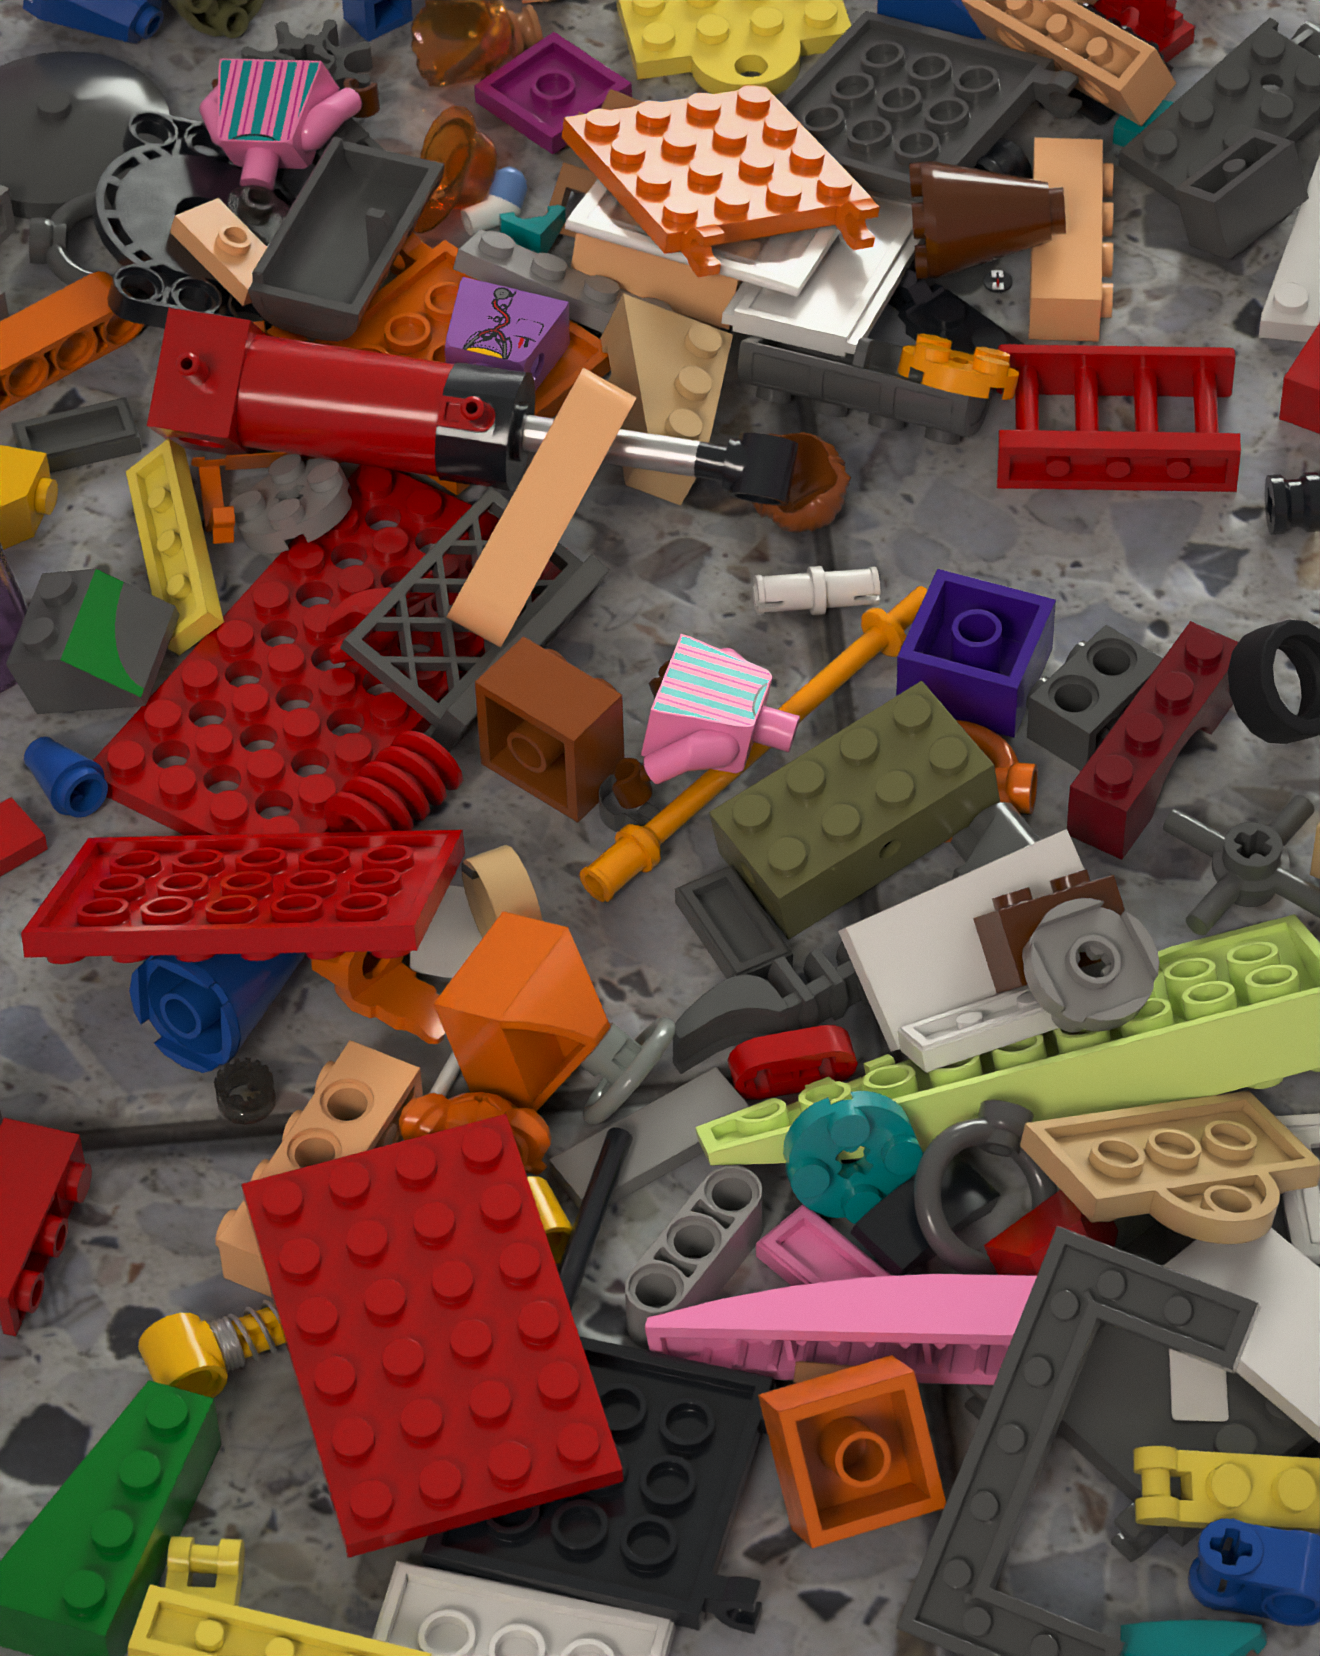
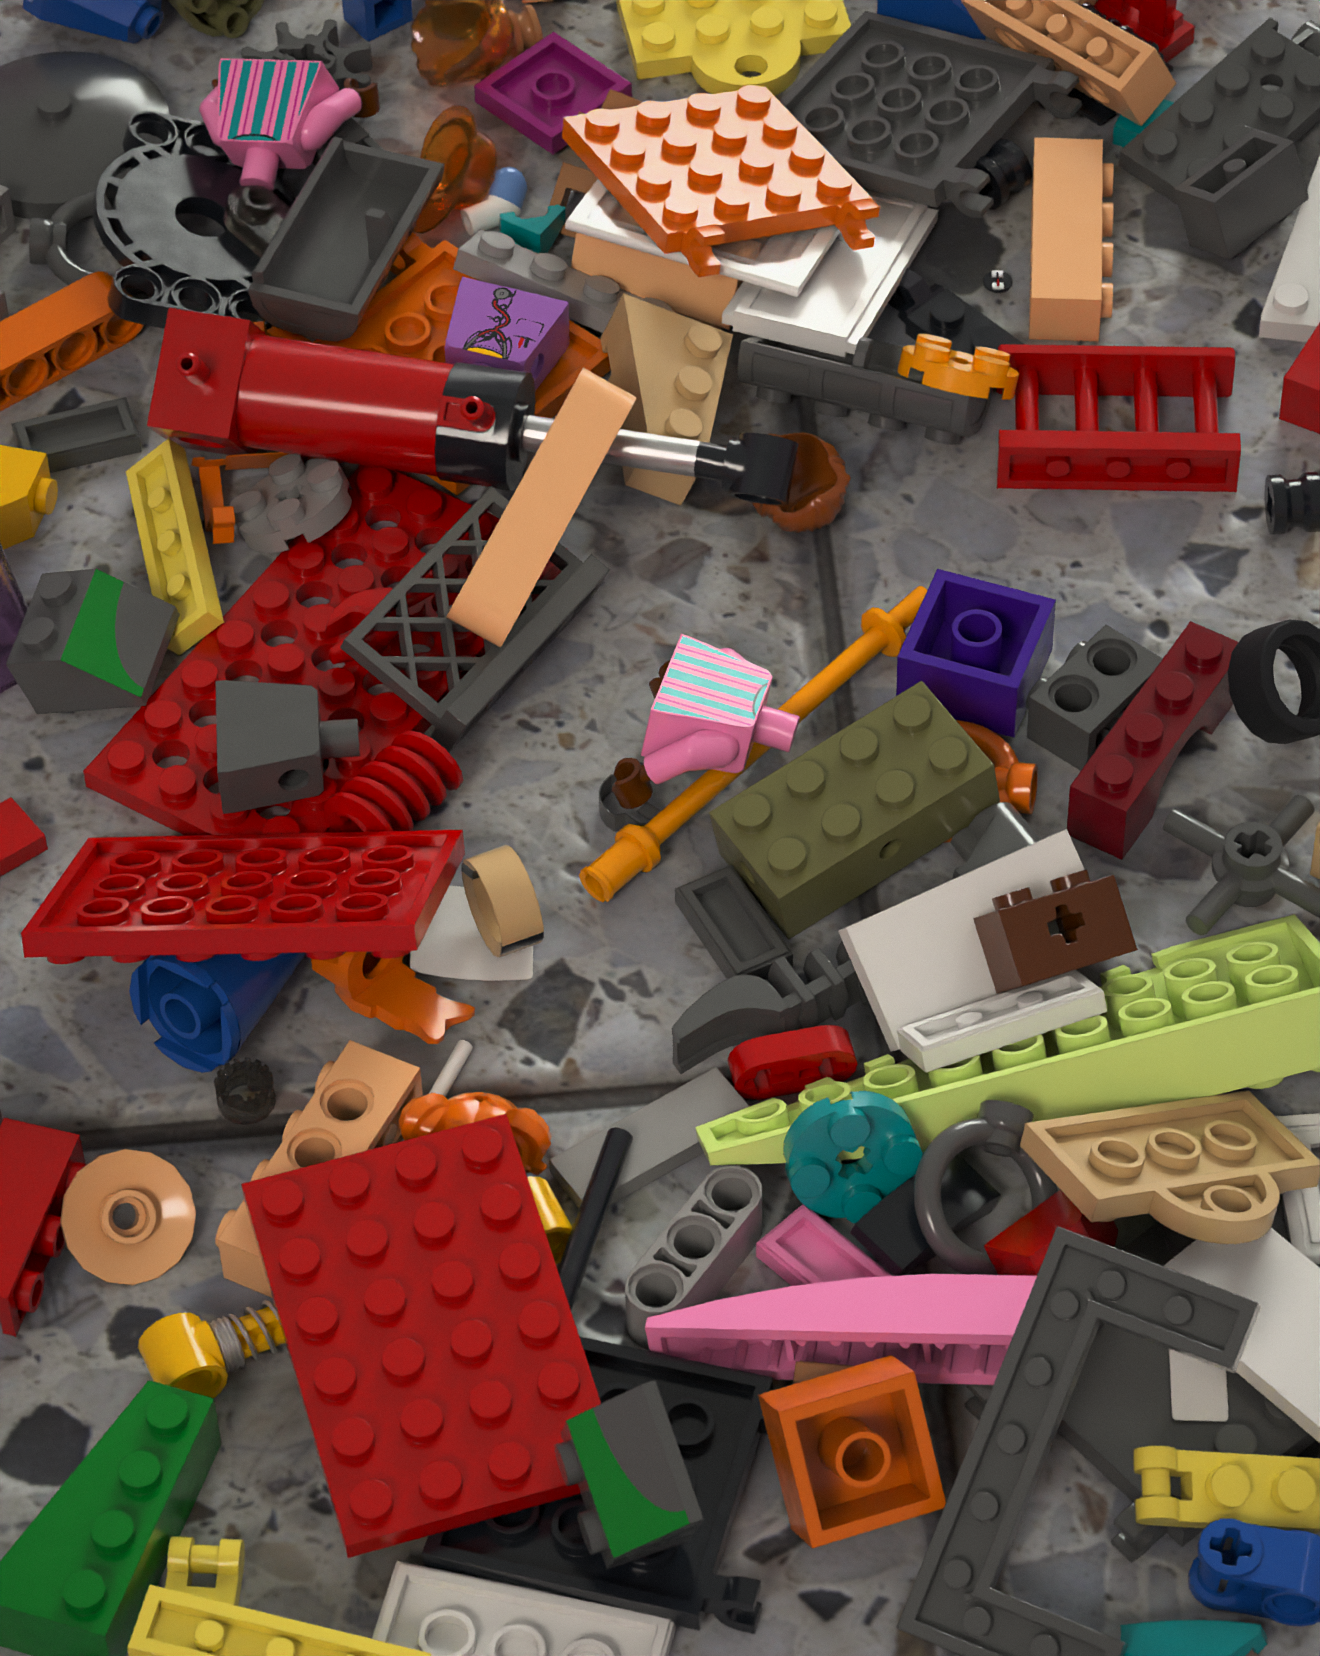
blue cone [24,737,108,818] -> none
light nougat plate [170,198,267,306] -> none
orange piece [433,911,676,1125] -> none
dark orange brick [475,636,625,823] -> none
white pin [753,566,880,615] -> none
reddish brown cone [909,161,1066,280] -> none
light grey plate [1022,898,1160,1033] -> none
none -> light nougat dish [60,1149,196,1285]
none -> dark grey torso [216,680,360,814]
none -> dark grey slope [554,1380,704,1569]

